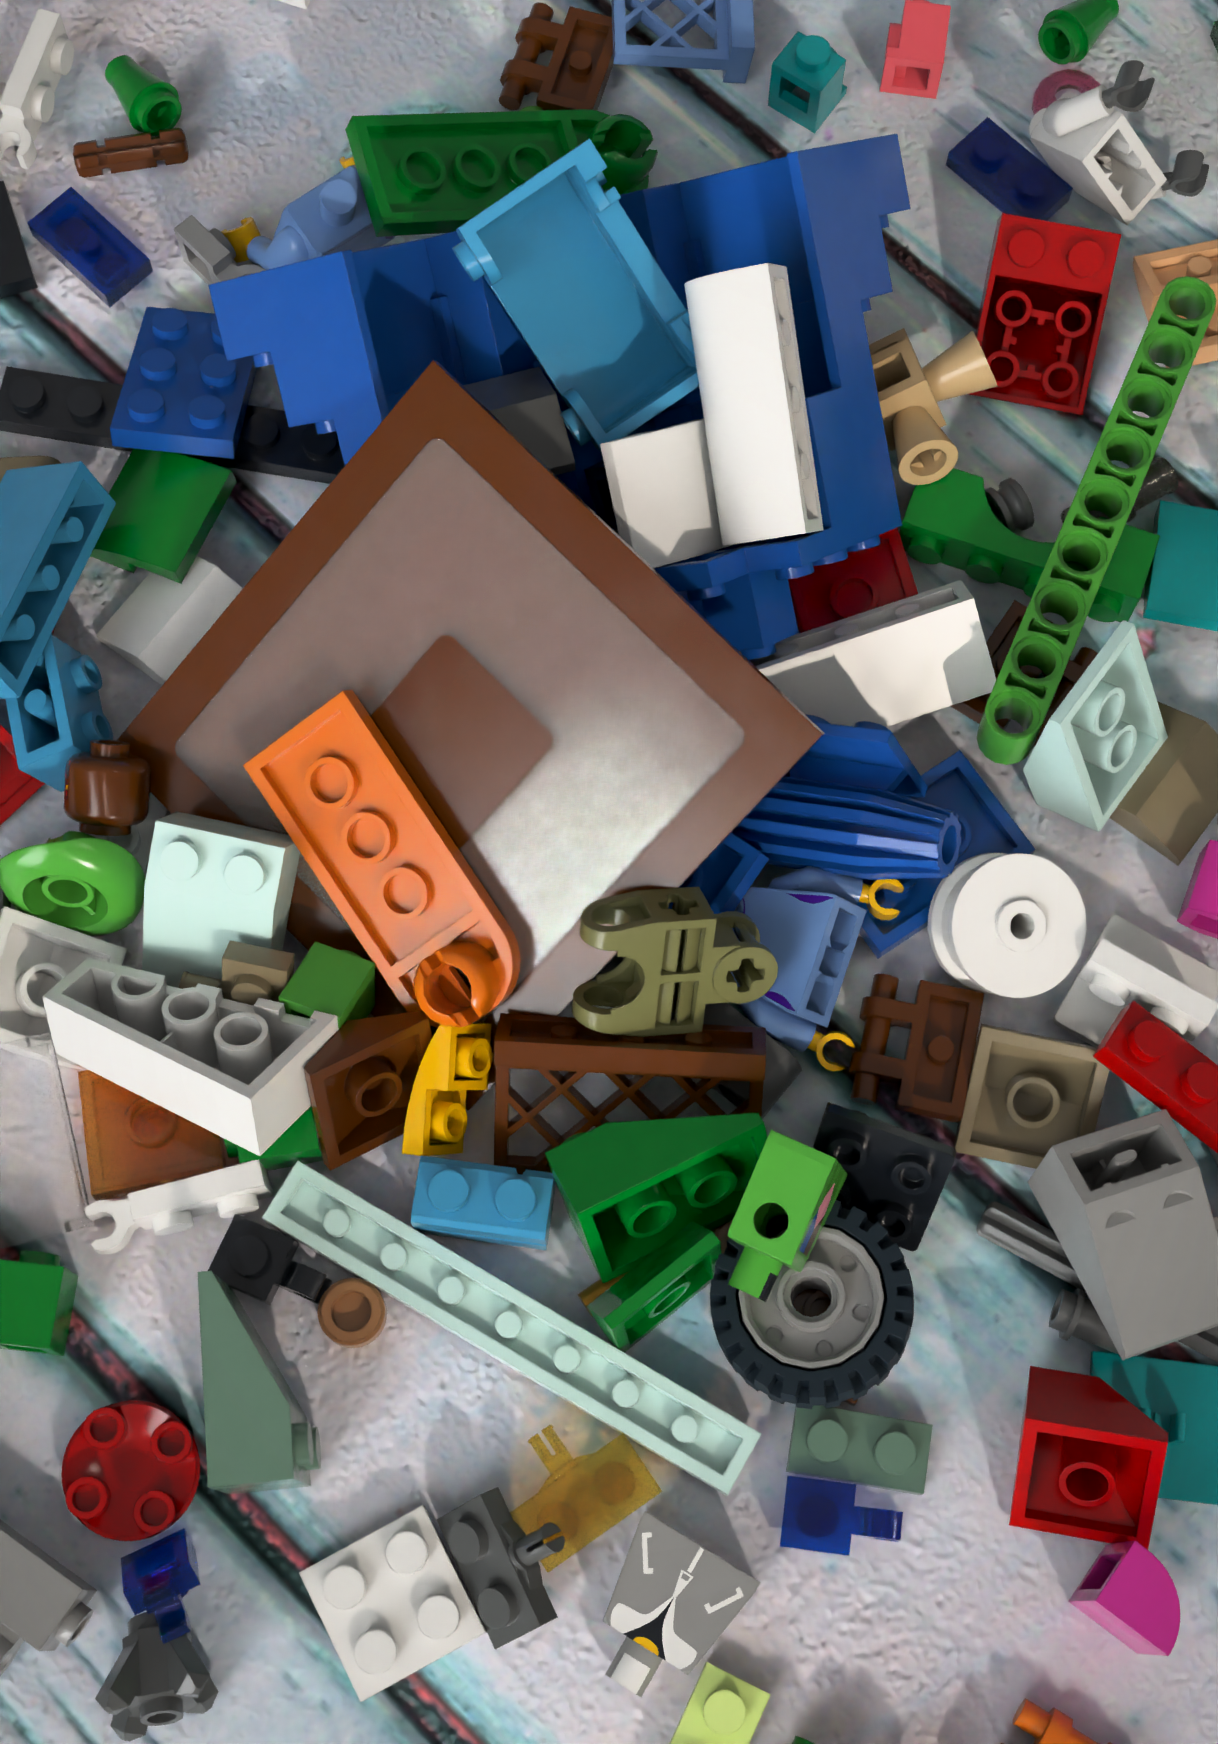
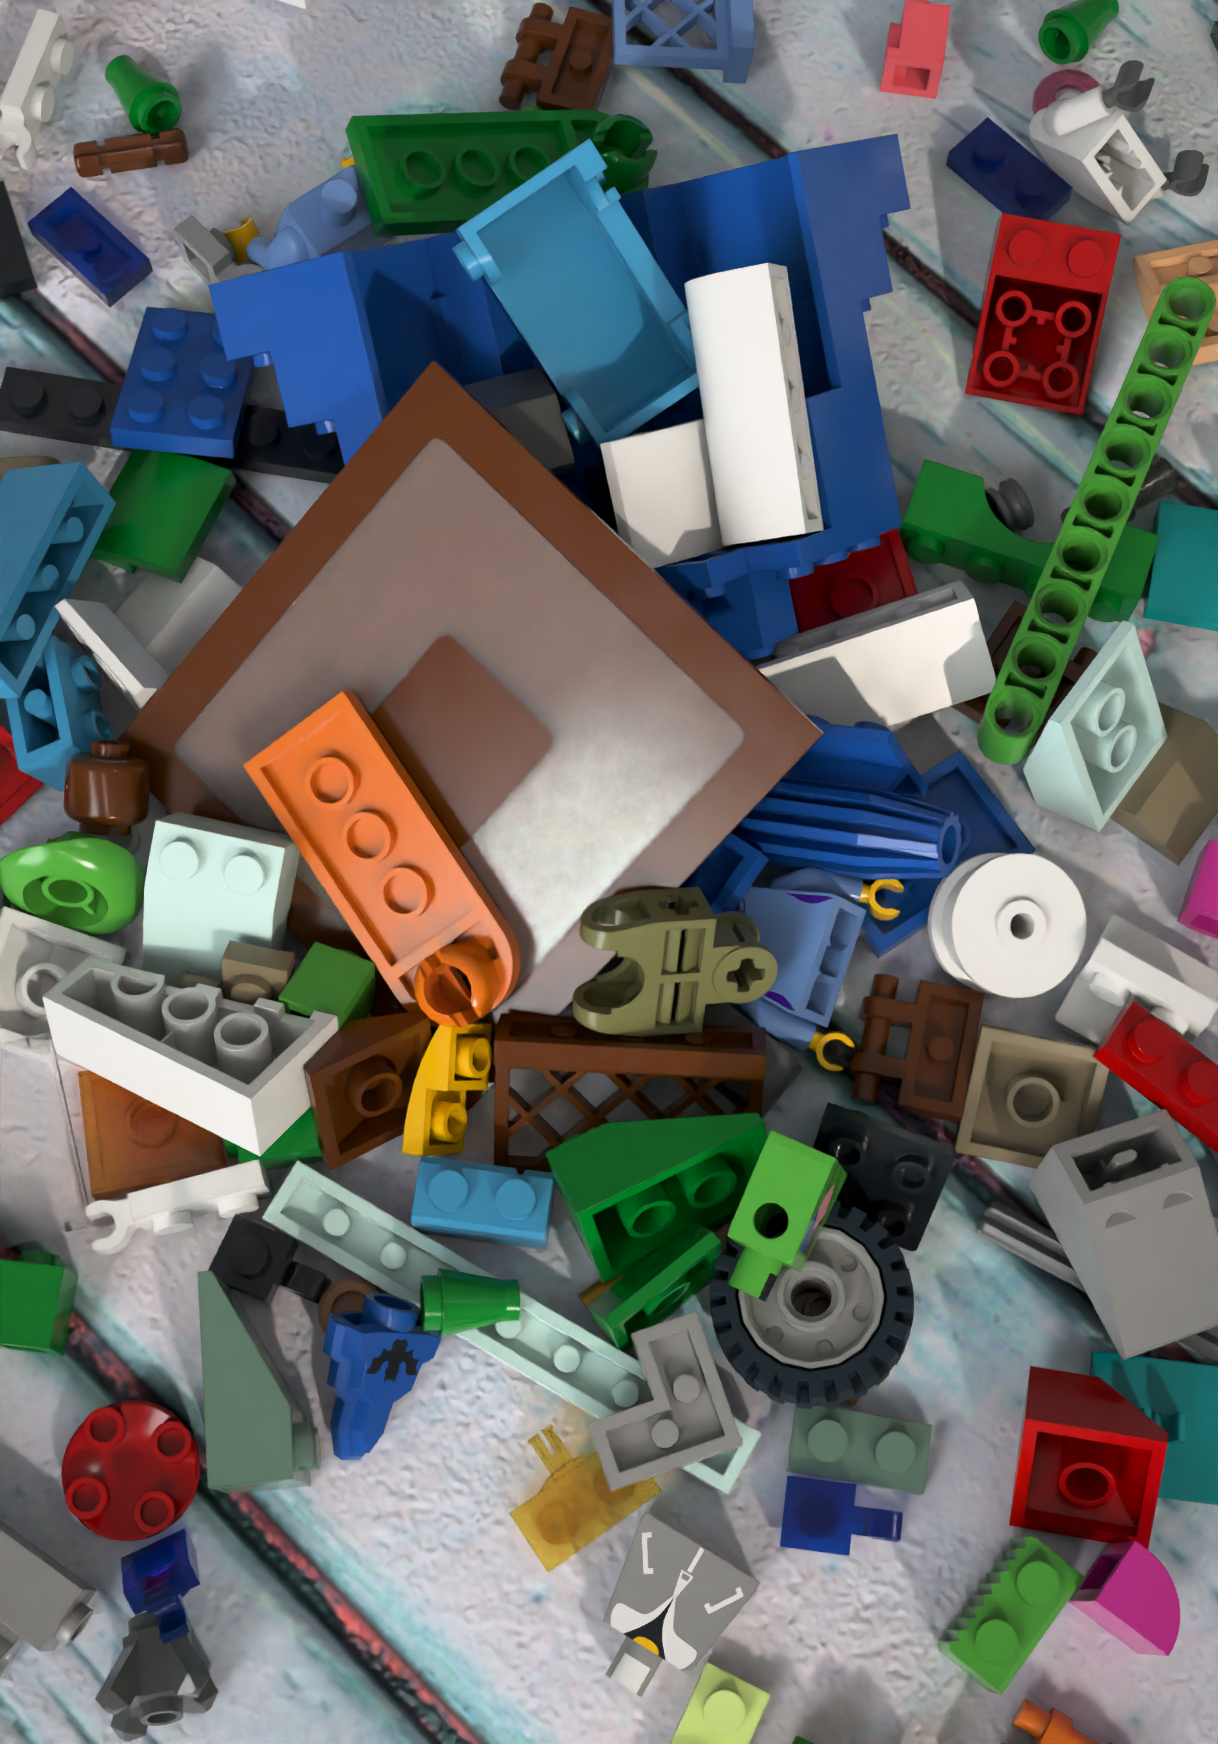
white plate [299,1505,487,1702] -> none
dark grey plate [437,1487,565,1649] -> none
teal brick [768,31,847,133] -> none
tan brick [869,328,998,485] -> none
dark grey pin [1049,1288,1120,1357] -> none
none -> white slope [54,598,170,714]
none -> blue rock [323,1292,441,1460]
none -> green cone [420,1268,520,1337]
none -> light grey plate [588,1311,743,1492]
none -> bright green brick [938,1536,1084,1694]

